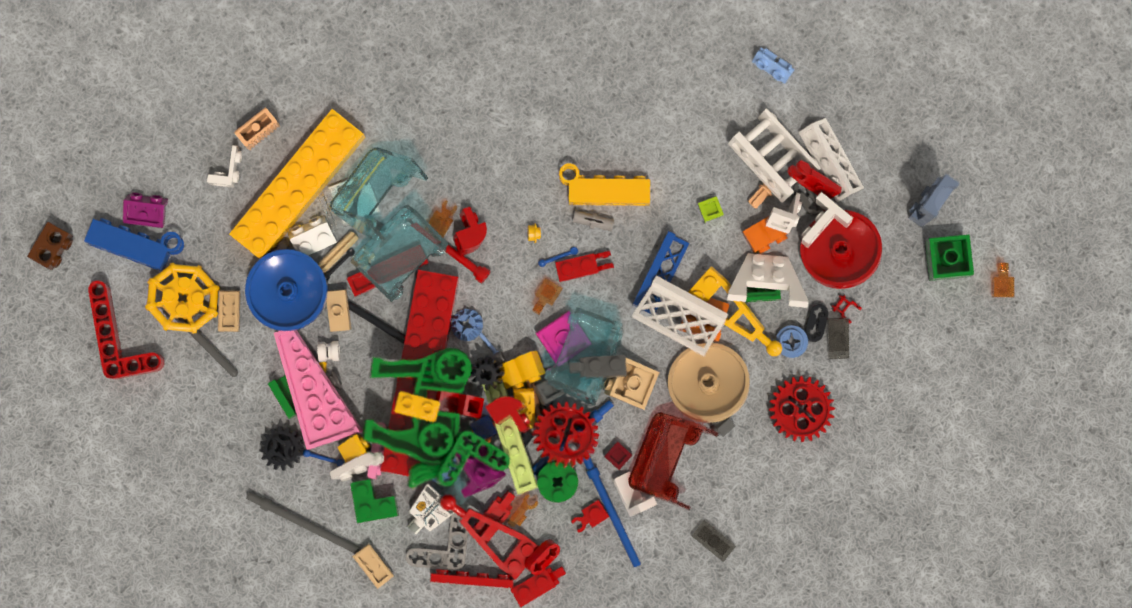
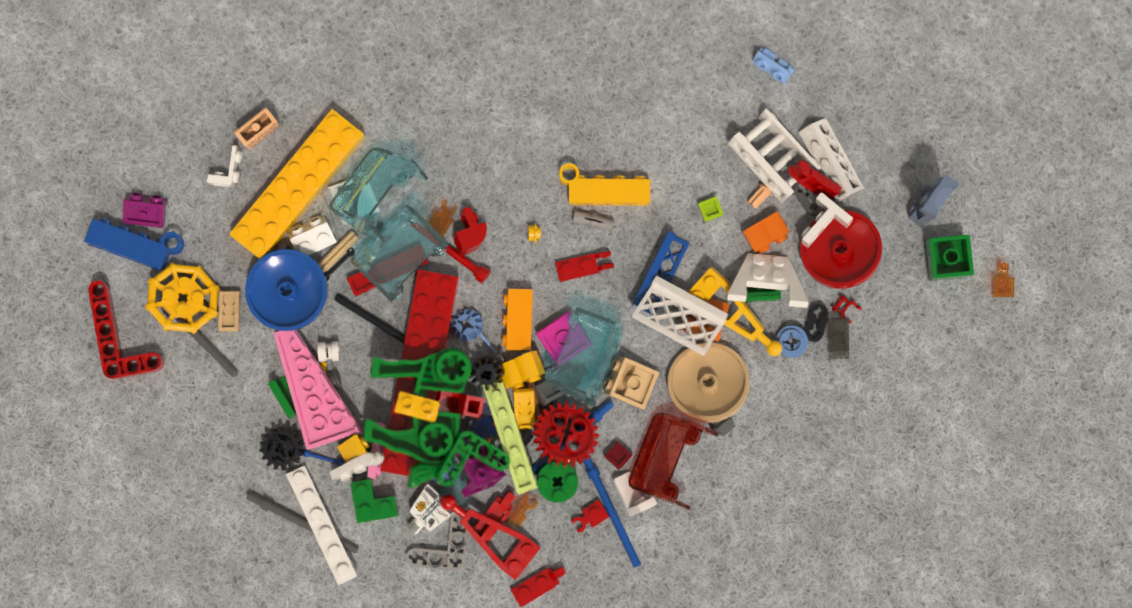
reddish brown brick [27,222,73,270] -> none
tan plate [326,289,352,332] -> none
tan plate [352,544,394,589] -> none
red plate [430,569,514,588] -> none
red brick [485,396,531,433] -> none
red beam [525,539,560,575] -> none
clear orange plate [533,278,563,315] -> none
blue hinge [538,247,578,267] -> none
dark grey hinge [569,355,627,379] -> none
clear smoke plate [691,520,736,562] -> none
white bracket [766,193,802,234] -> none
red gear [768,376,835,442] -> none
none -> white plate [286,465,357,586]
none -> light orange brick [502,289,533,352]

